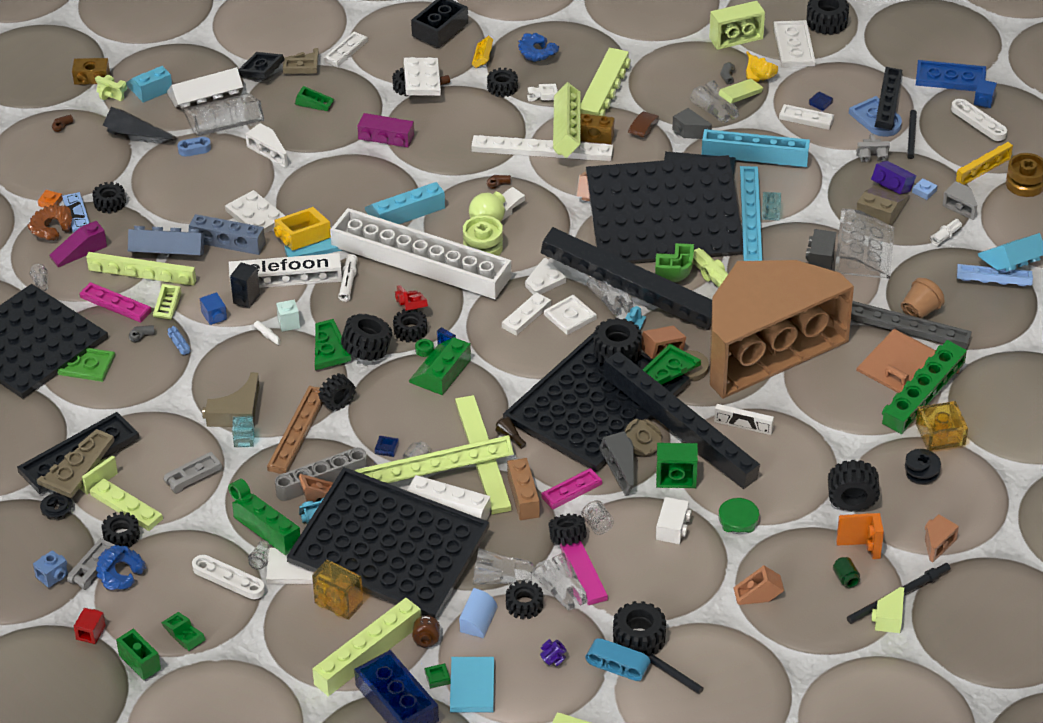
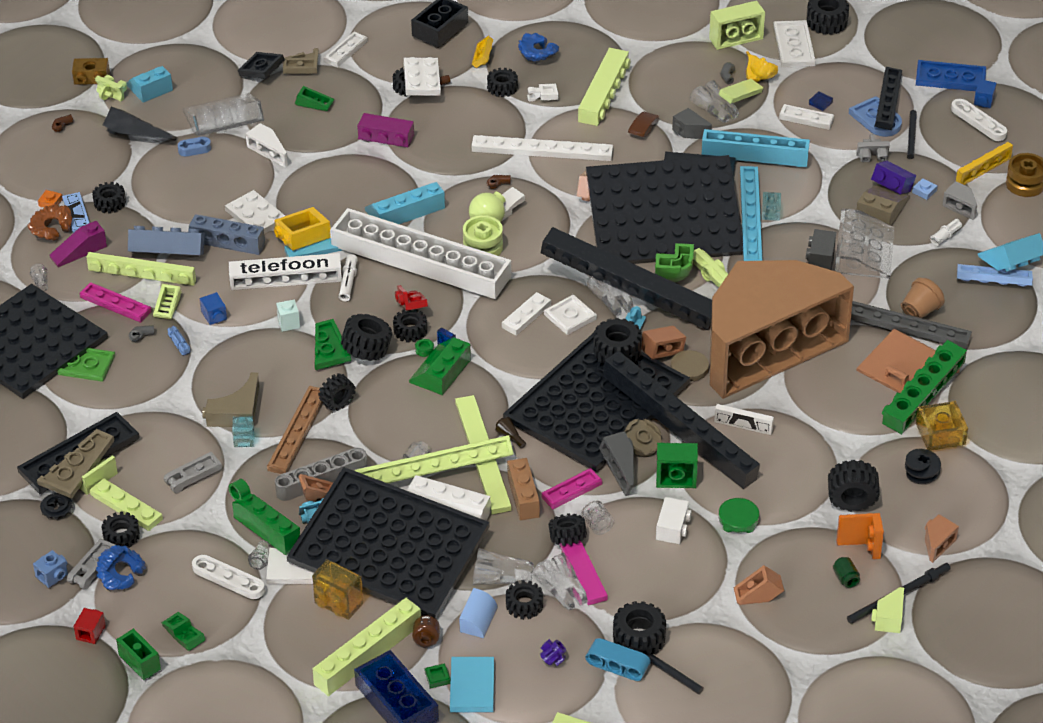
white slope [167,67,243,109] -> none
black brick [230,262,260,308] -> none
white piece [254,321,280,345] -> none
clear blue tile [375,436,399,457] -> none
white wing [525,258,566,295] -> none
yellowish green brick [553,82,581,158] -> none
pearl gold brick [580,114,614,145] -> none
green wing [643,344,701,385] -> none

